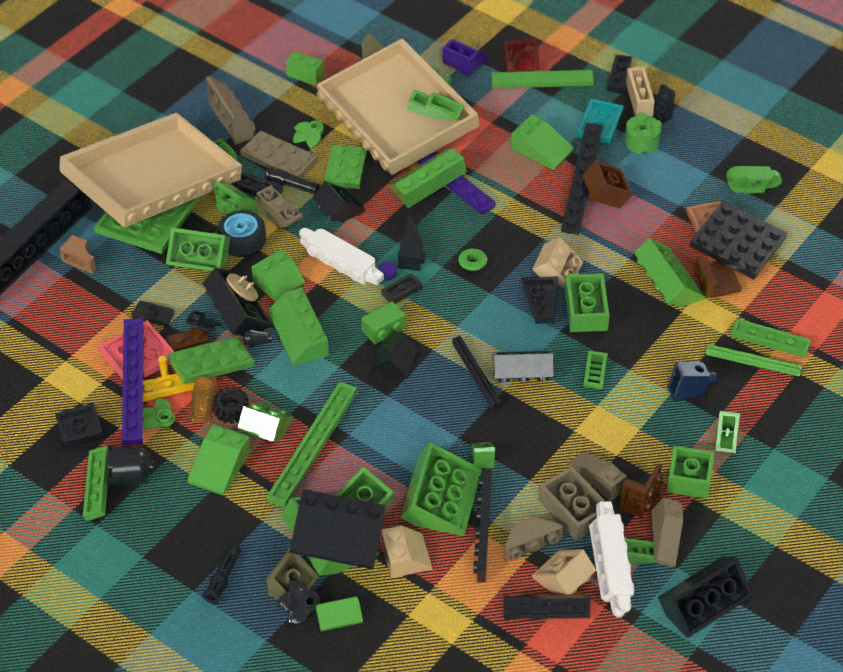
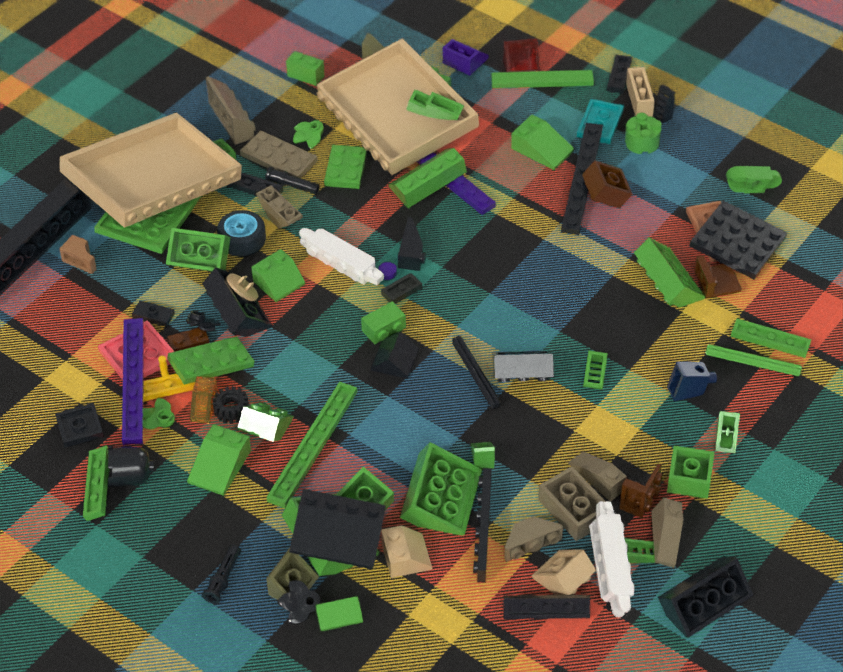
bright green slope [214,181,257,214] -> none
black cone [244,328,272,347] -> none
bright green slope [268,288,329,366] -> none
black slope [313,180,366,222] -> none
bright green piece [458,248,488,271] -> none
black wing [521,276,558,324] -> none
tan slope [533,237,583,287] -> none
bright green brick [565,273,609,332] -> none

